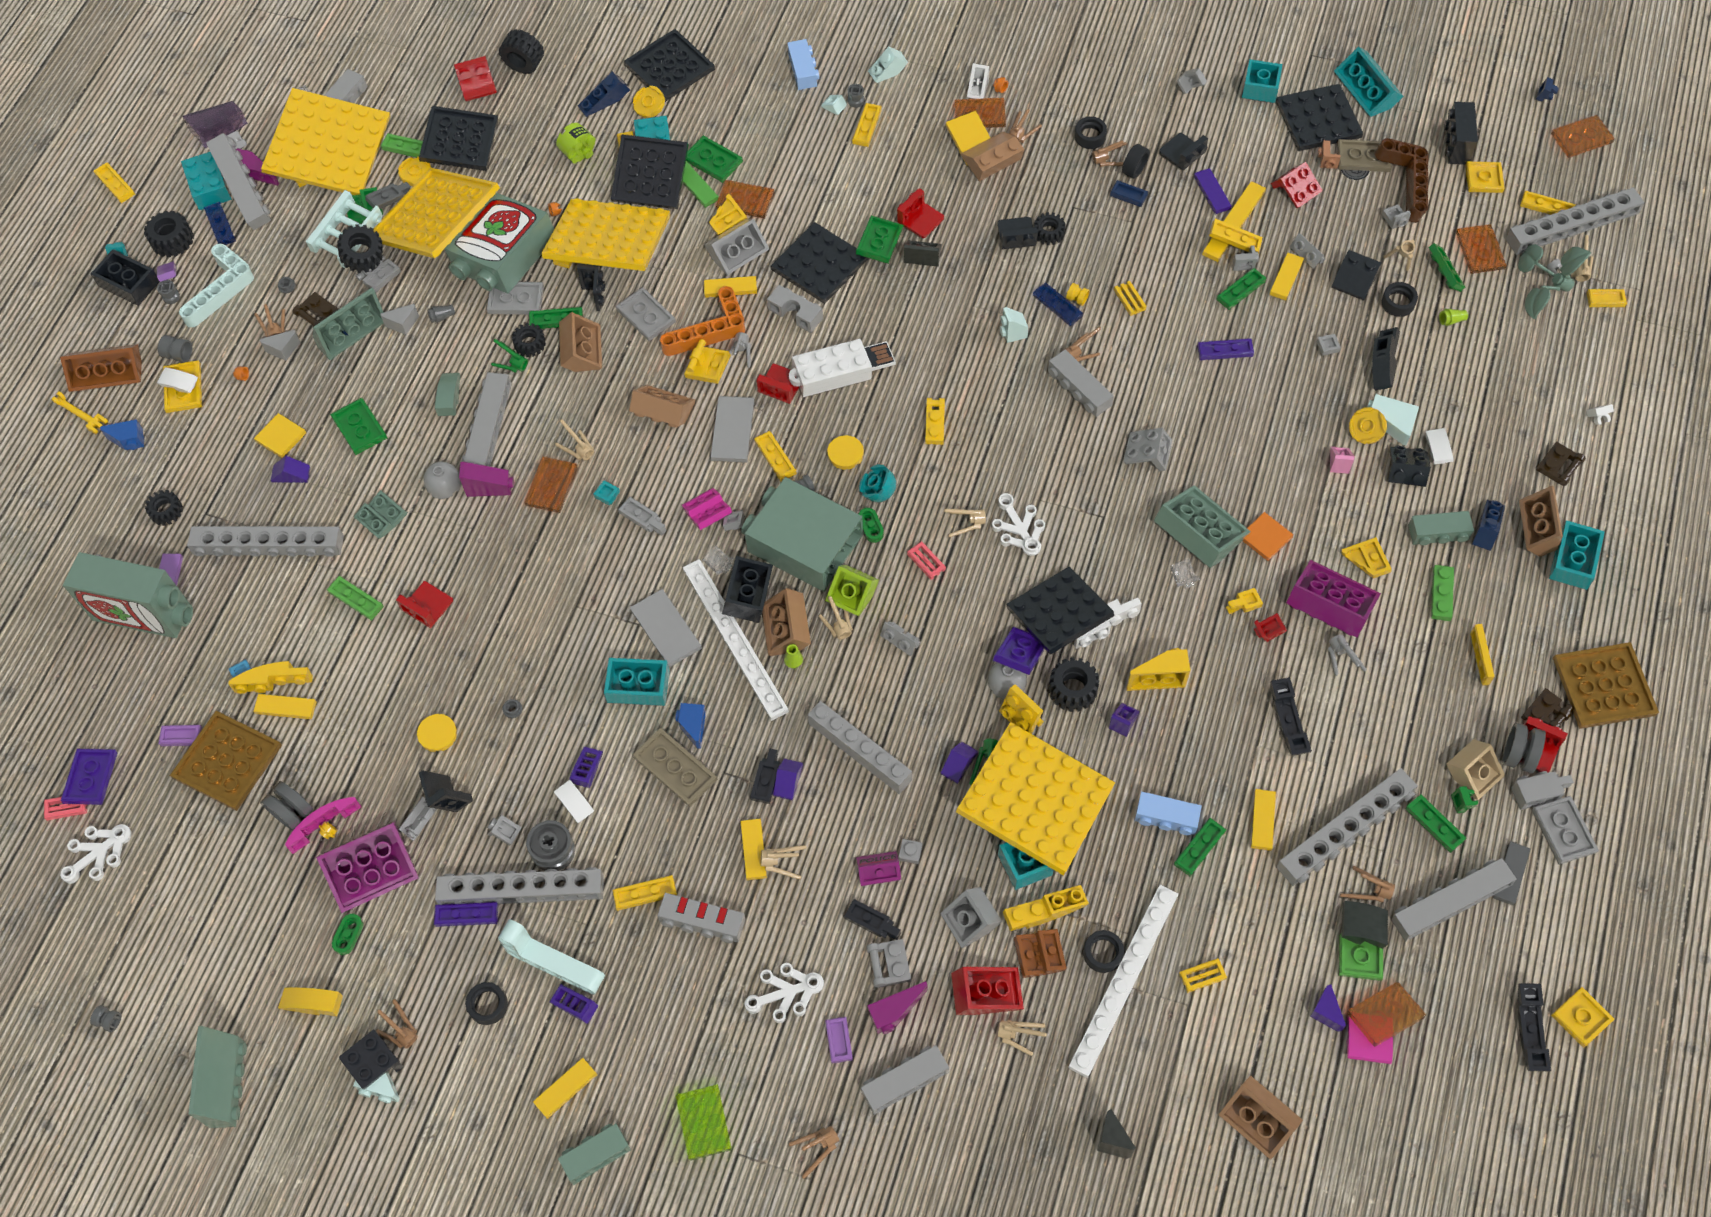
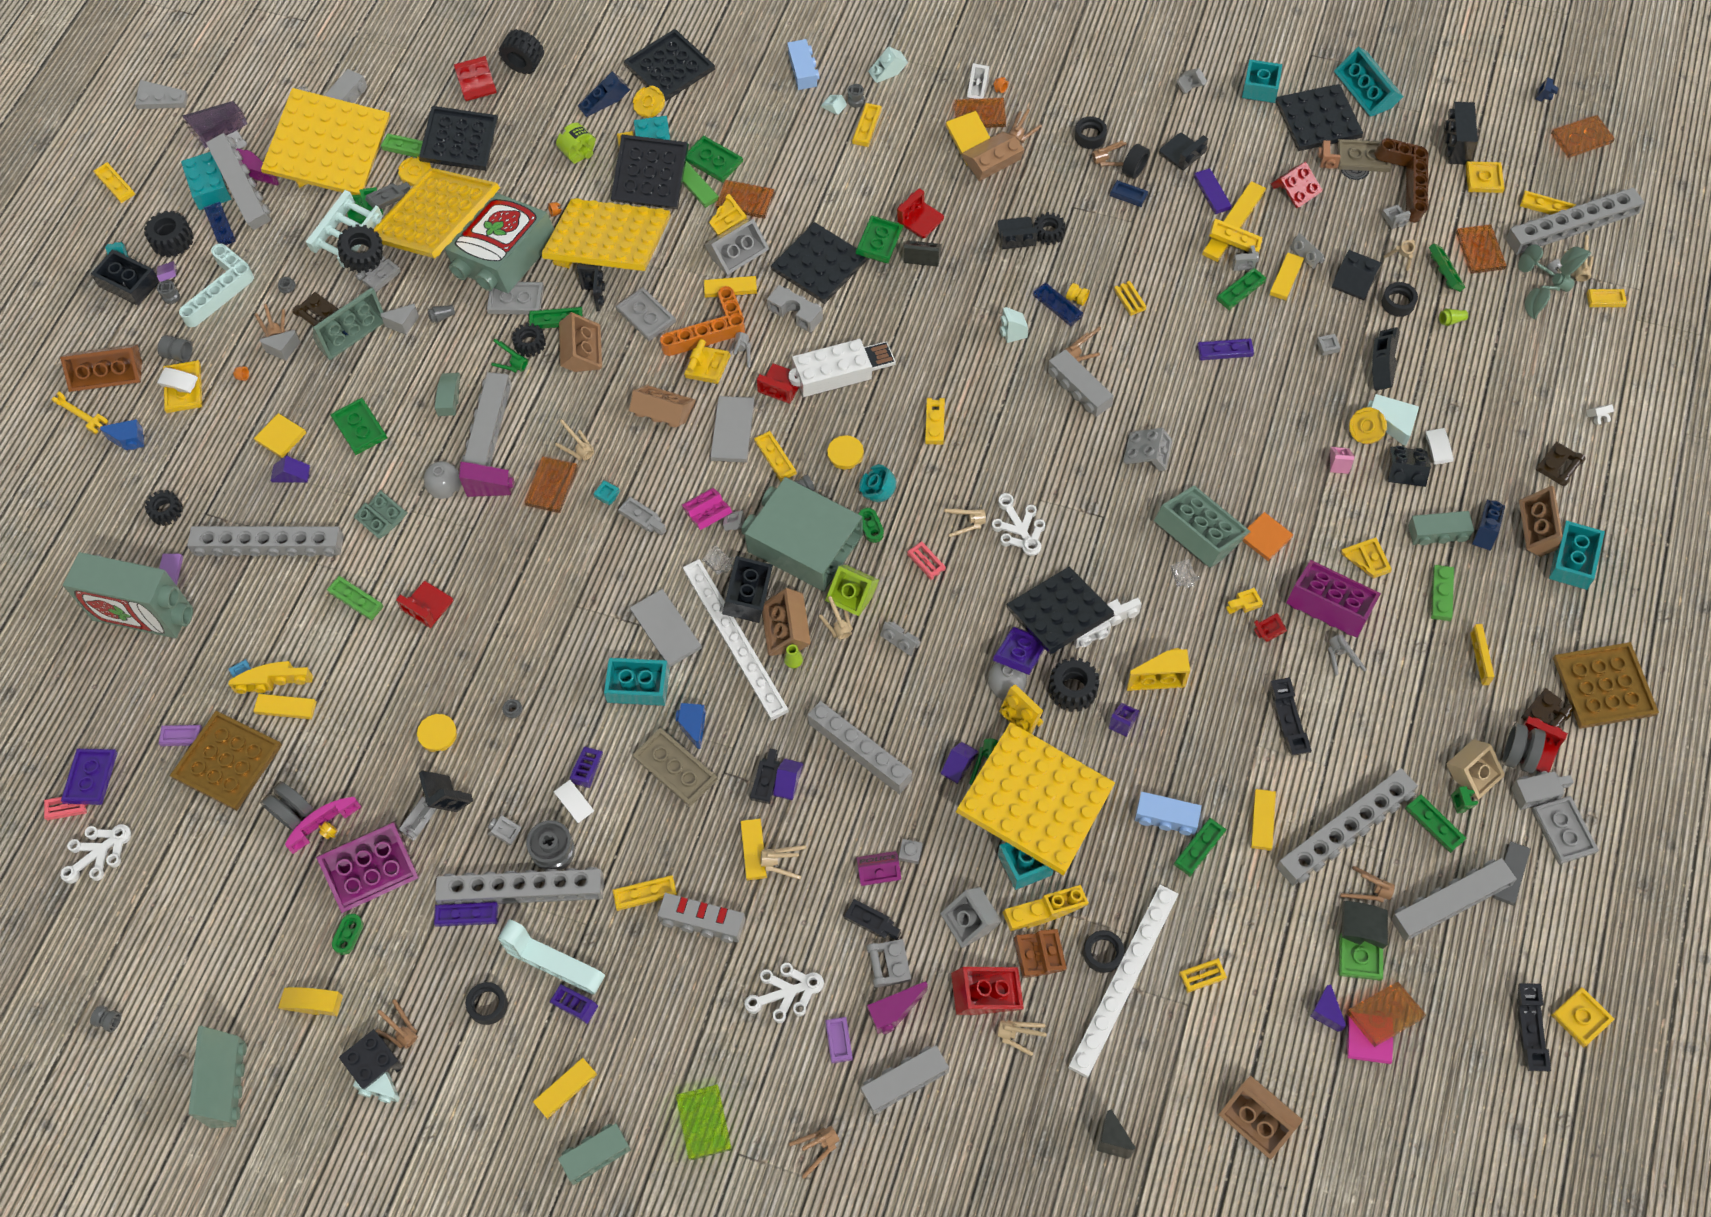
none -> light grey wing [135,80,188,109]

